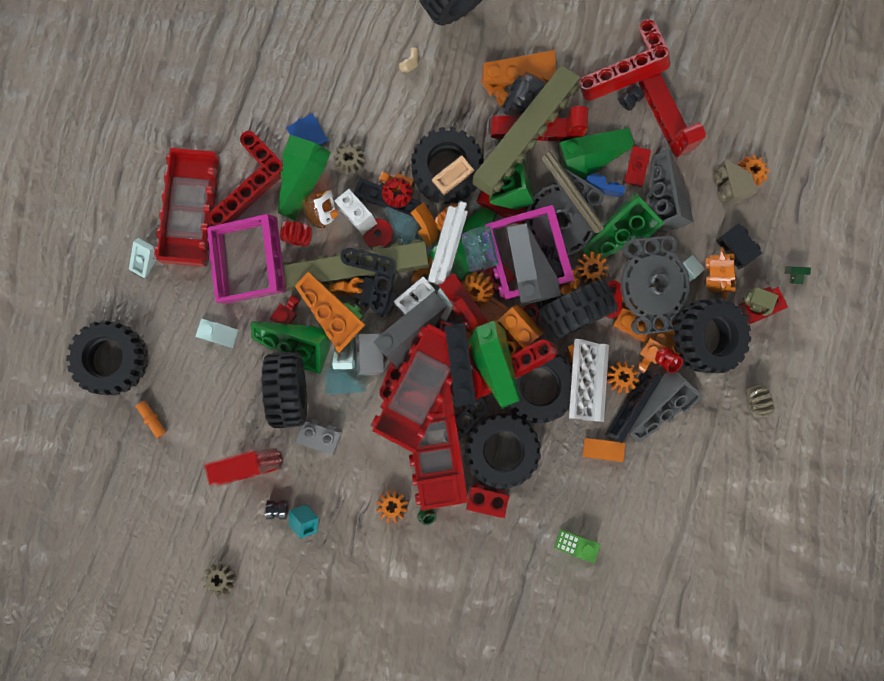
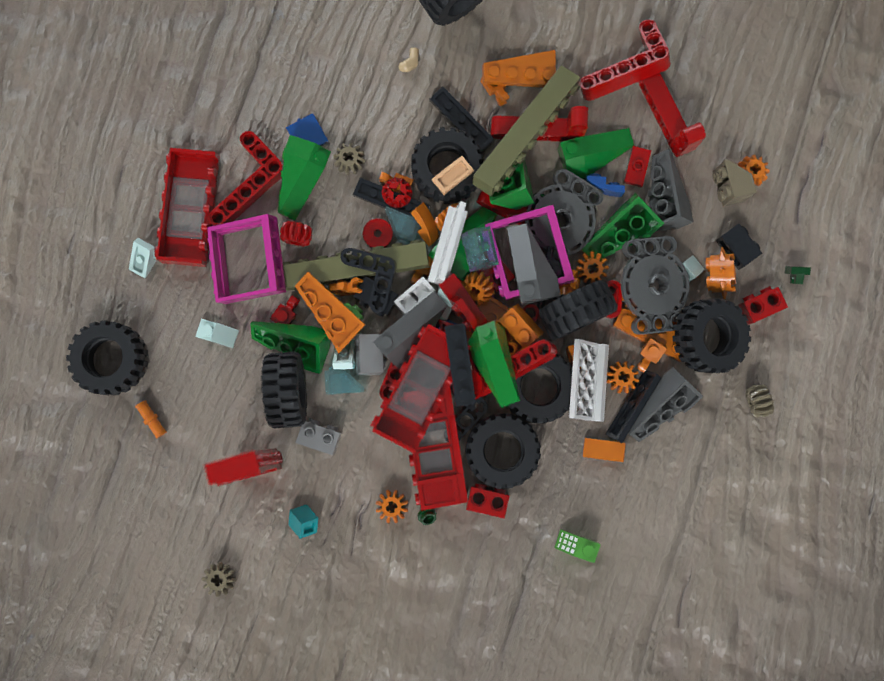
black wheel [265,500,288,520] -> none
clear orange piece [302,190,339,228] -> none
white brick [334,189,377,236] -> none
black bracket [503,72,547,115] -> none
dark tan axle [541,152,604,233] -> none
black wheel [618,84,644,111] -> none
red wheel [655,347,683,373] -> none
olive brick [743,287,778,316] -> none
none -> black plate [429,87,494,153]

